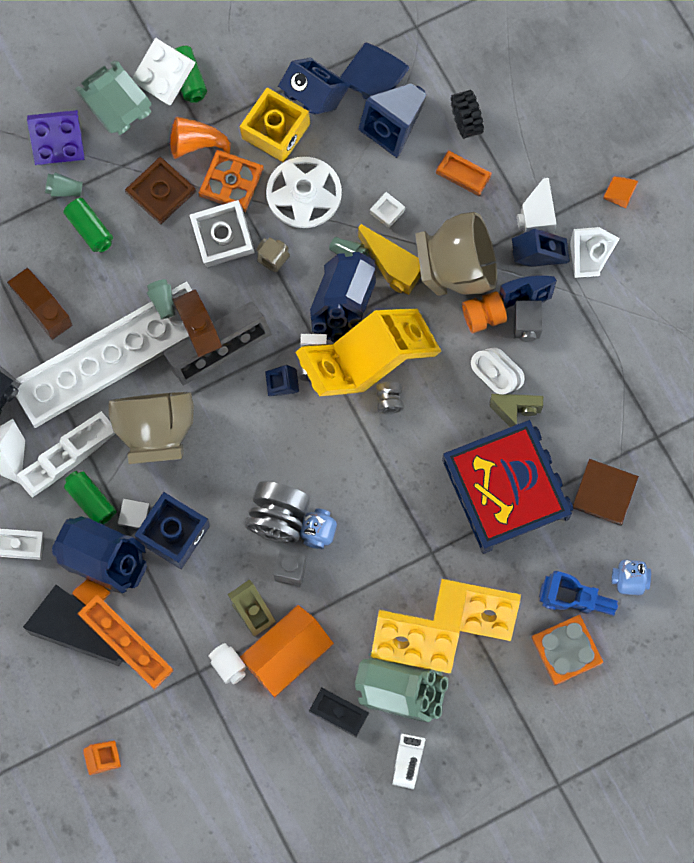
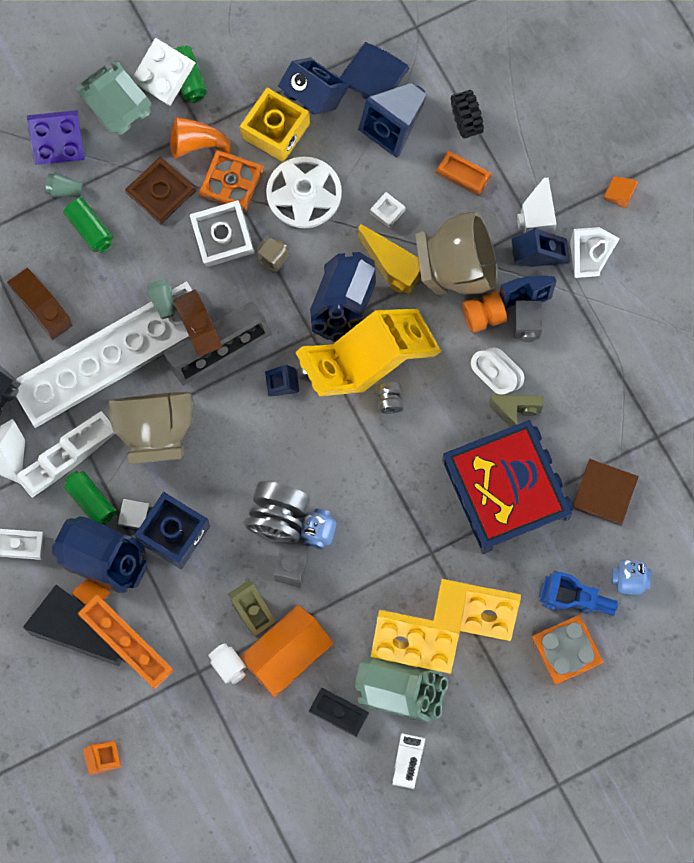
white plate [301,334,327,347] -> none
sand green cone [329,237,369,257] -> none

